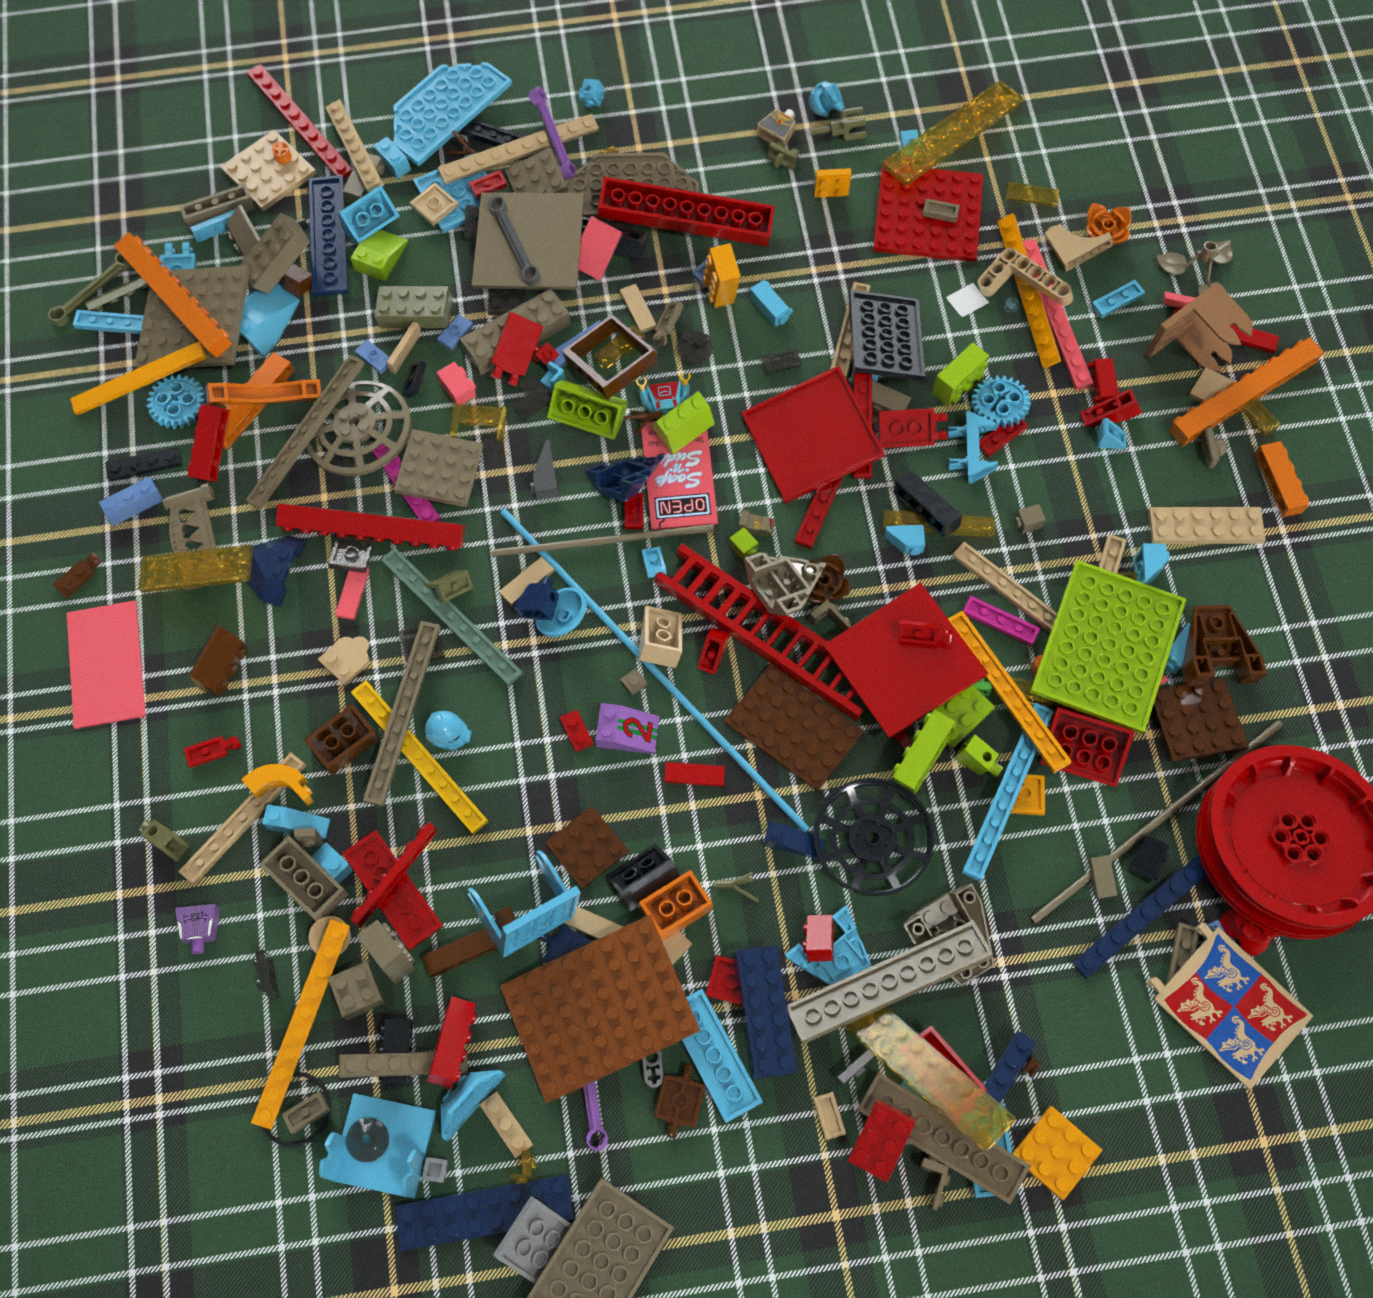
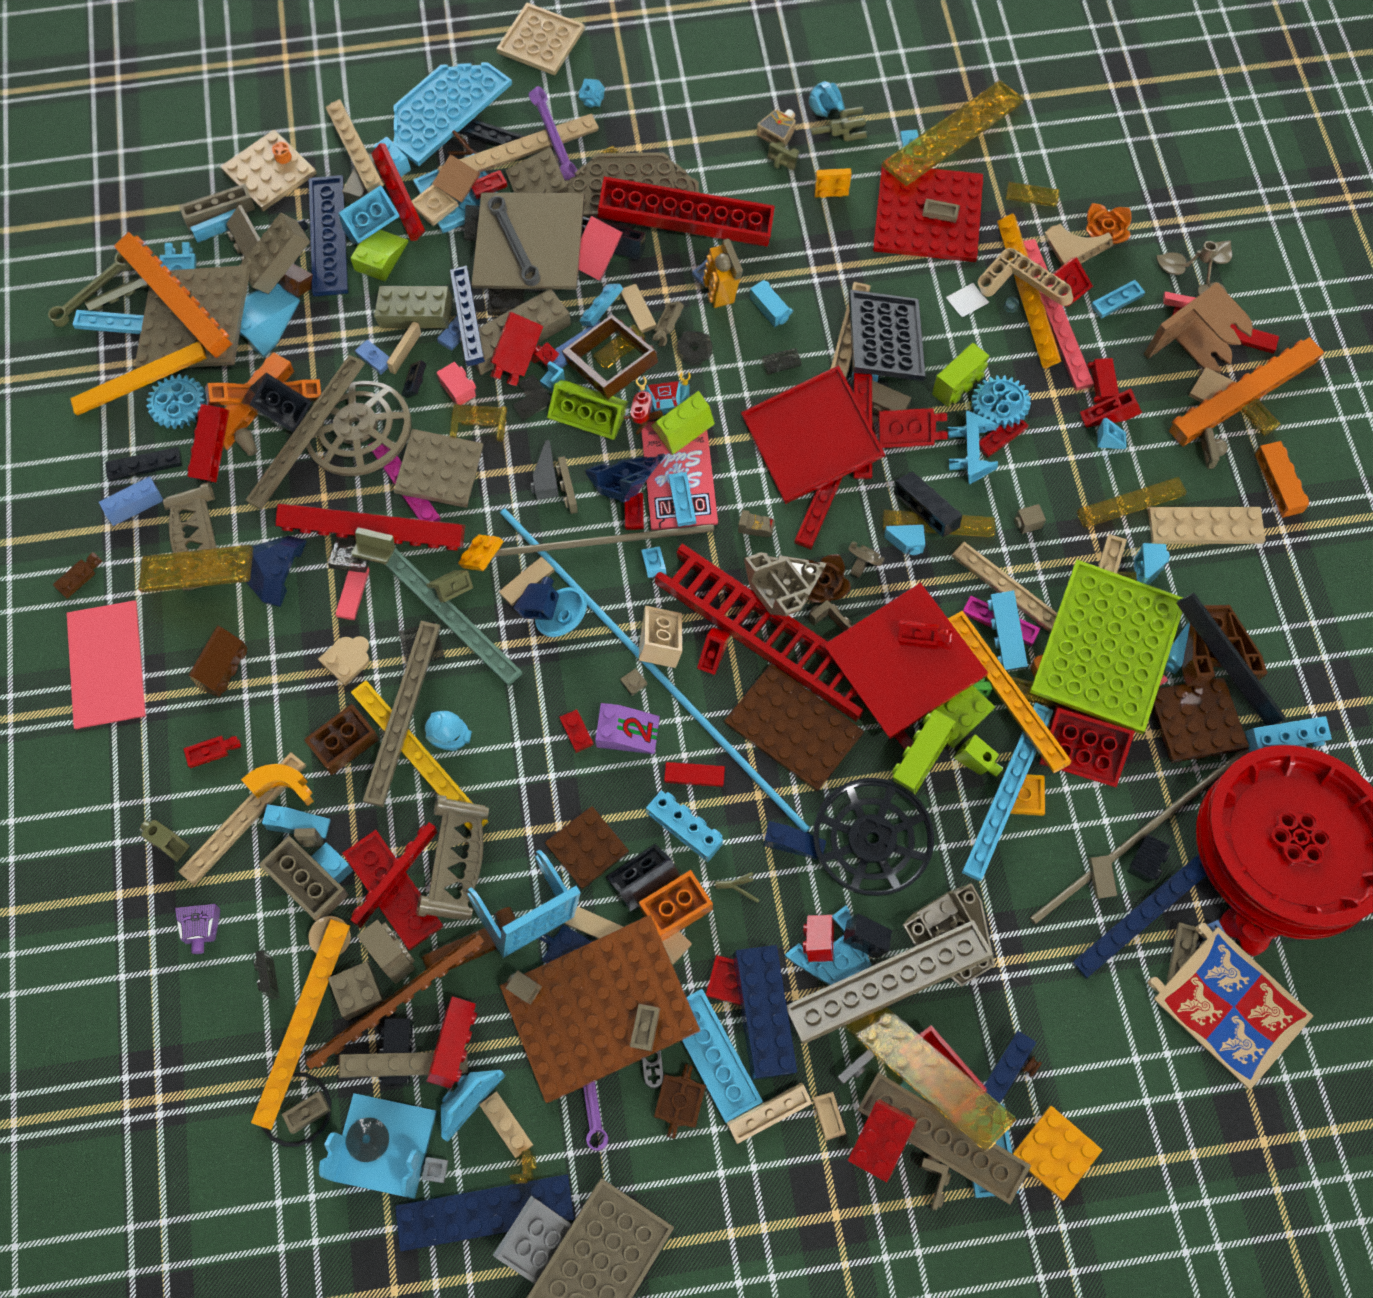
plate [247,64,353,179] -> none
lime brick [729,527,758,561] -> none
none -> dark tan cone [234,428,258,456]
none -> black slope [241,373,312,433]
none -> dark orange plate [306,931,484,1070]
none -> olive panel [351,528,395,564]
none -> red plate [371,143,425,241]
none -> dark tan piece [416,795,489,921]
none -> medium nougat tile [432,154,480,203]
none -> plate [450,265,485,367]
none -> light orange plate [458,534,504,571]
none -> tan plate [496,3,585,75]
none -> dark tan brick [506,970,542,1004]
none -> dark tan plate [556,456,578,514]
none -> medium azure plate [579,284,623,326]
none -> red plate [630,391,653,423]
none -> dark tan plate [630,1004,661,1052]
none -> medium azure brick [646,790,723,862]
none -> medium azure plate [668,472,696,527]
none -> dark tan tile [715,239,743,280]
none -> tan plate [727,1082,812,1144]
none -> black brick [843,913,892,959]
none -> dark tan tile [848,542,885,578]
none -> medium azure brick [987,591,1028,671]
none -> red plate [1052,257,1093,307]
none -> clear yellow plate [1077,477,1187,528]
none -> black tile [1176,592,1286,726]
none -> medium azure brick [1244,716,1332,752]

